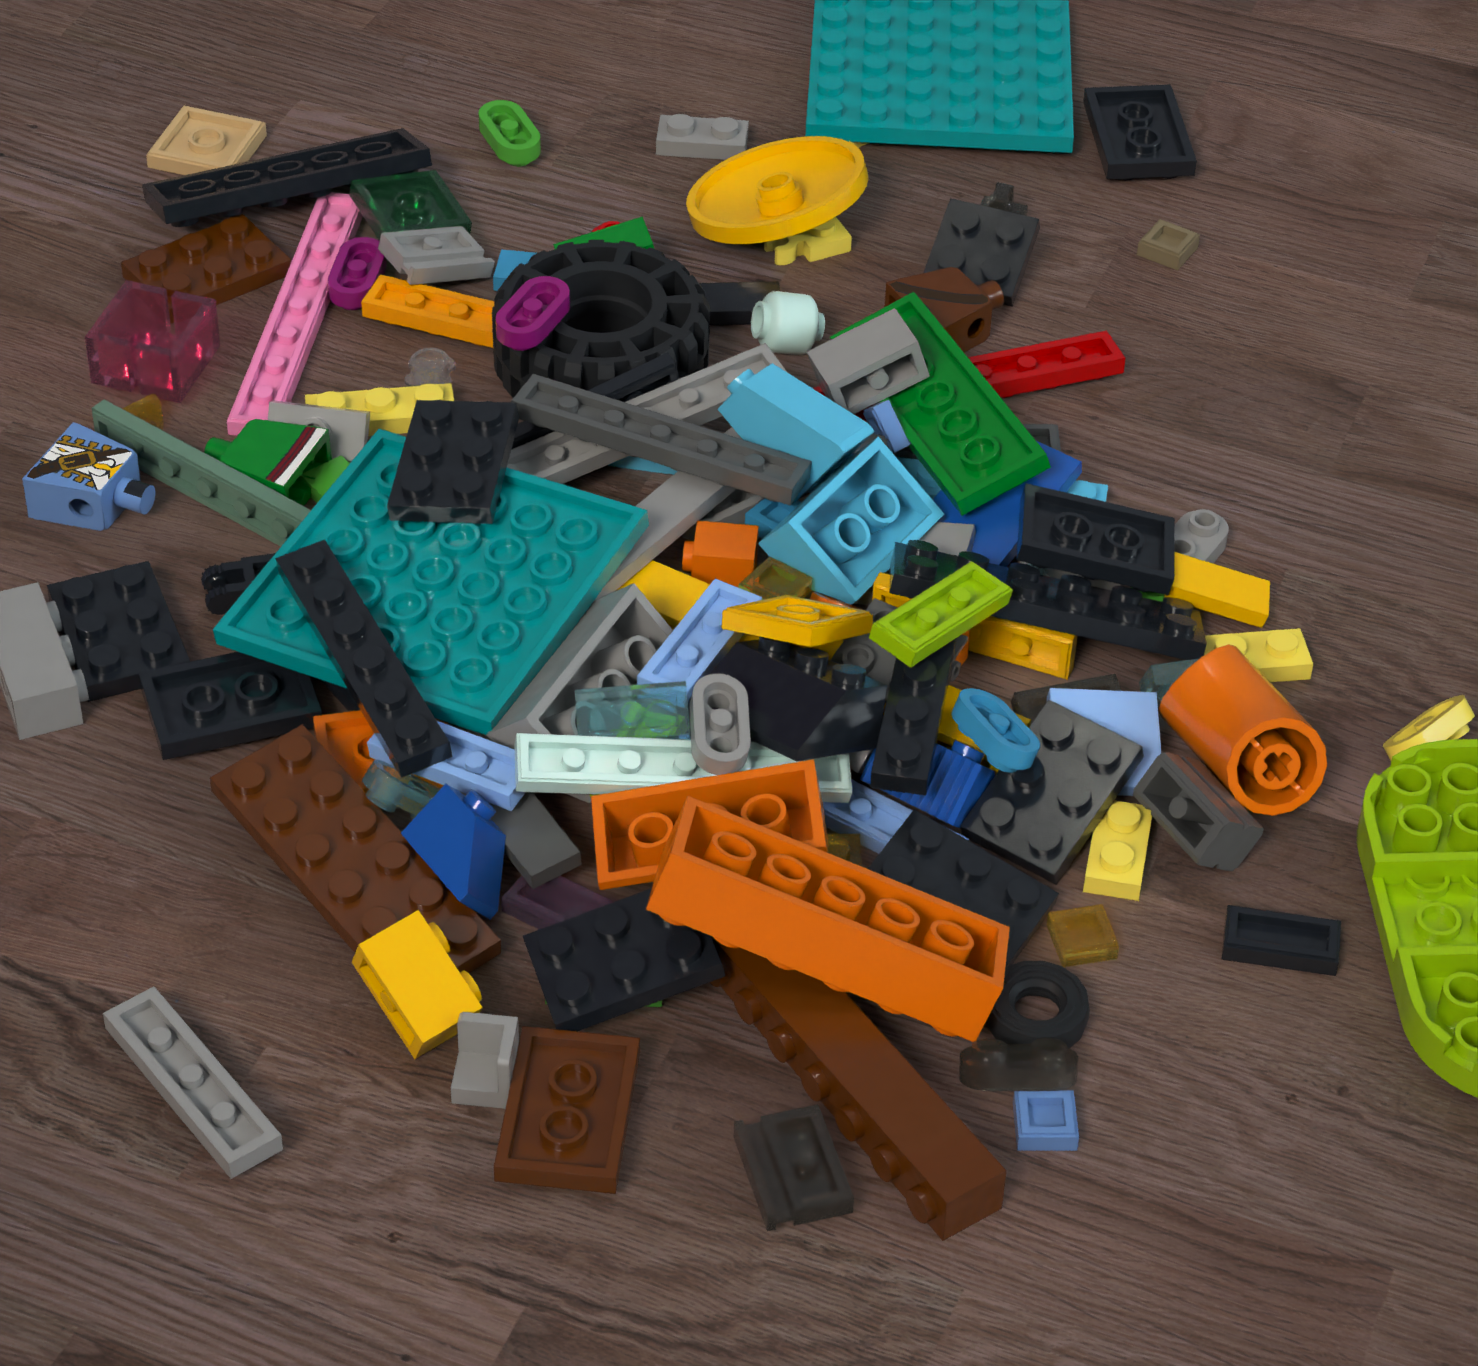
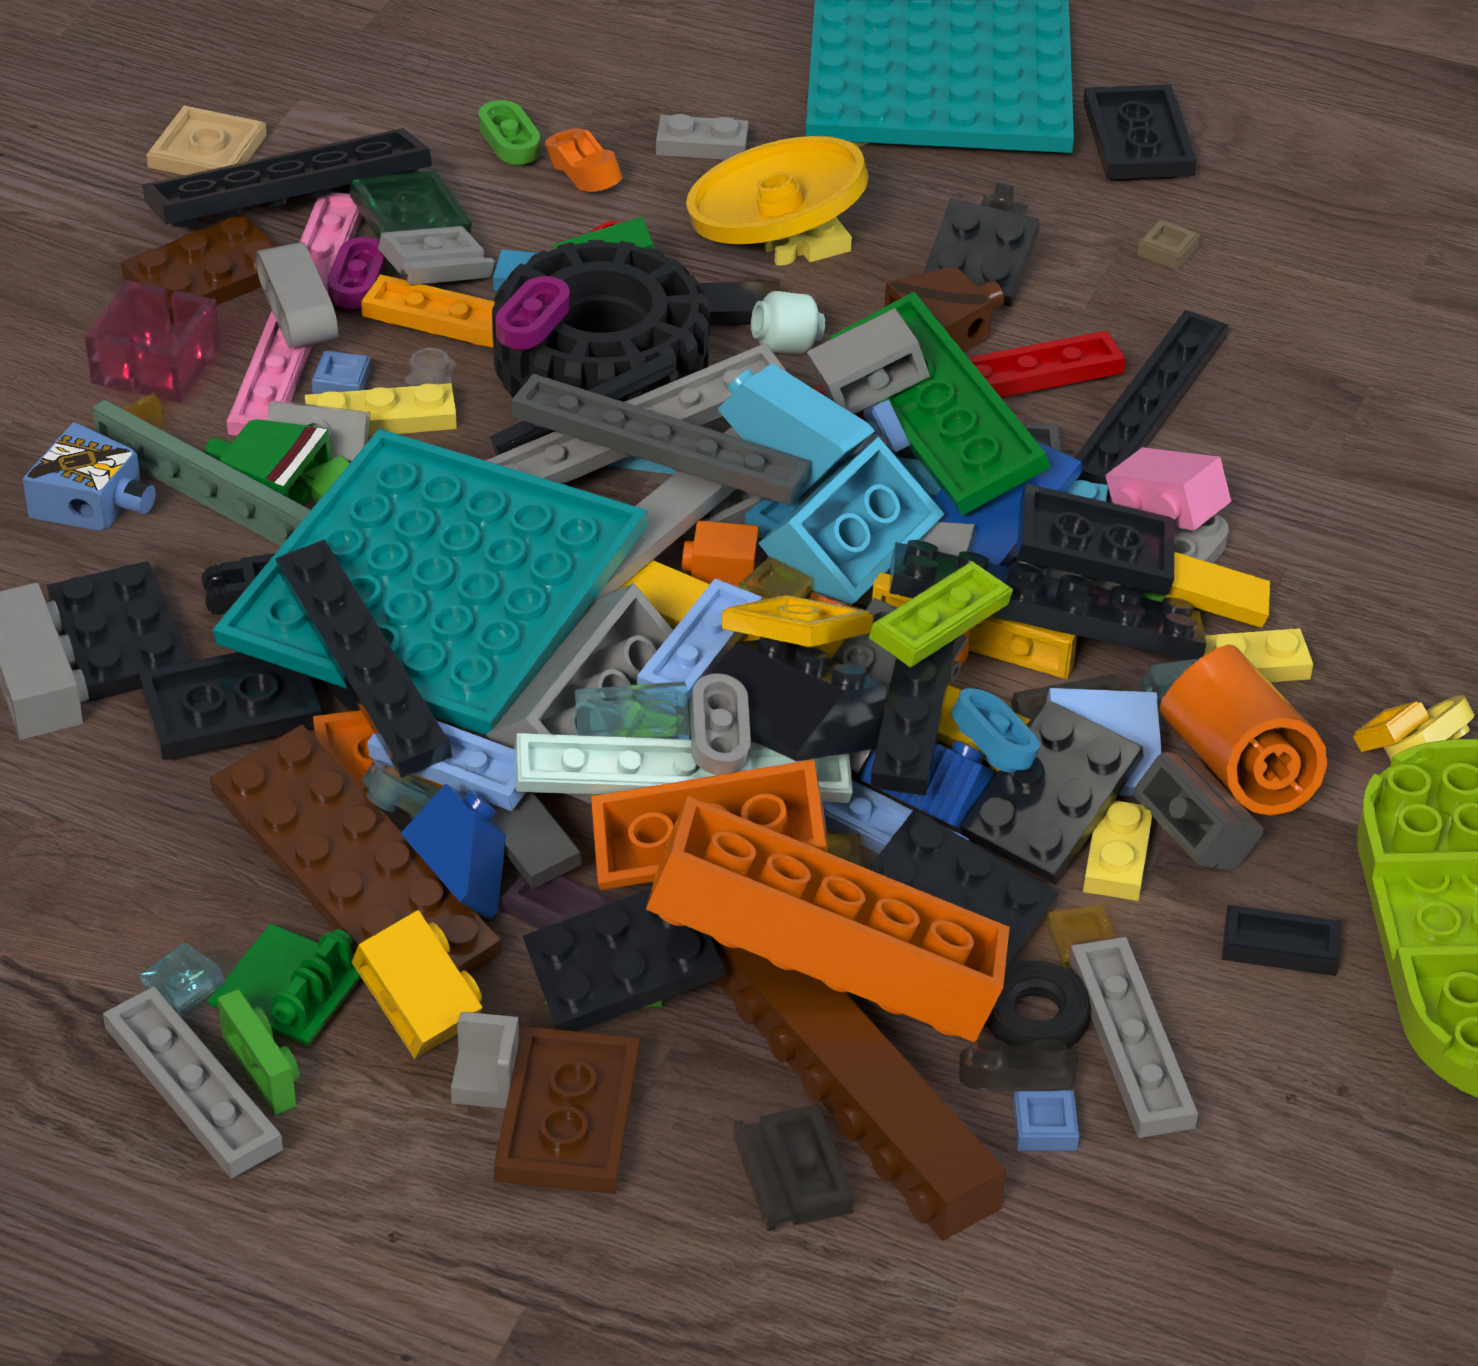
black plate [387,400,519,524] -> none
none -> clear light blue plate [139,942,225,1016]
none -> green hinge [207,924,361,1046]
none -> bright green plate [217,989,300,1116]
none -> light grey beam [255,242,338,349]
none -> medium blue tile [312,351,372,394]
none -> orange piece [545,128,622,192]
none -> light grey plate [1069,937,1198,1138]
none -> black tile [1075,310,1228,498]
none -> bright pink brick [1105,447,1231,530]
none -> yellow tile [1353,701,1430,752]

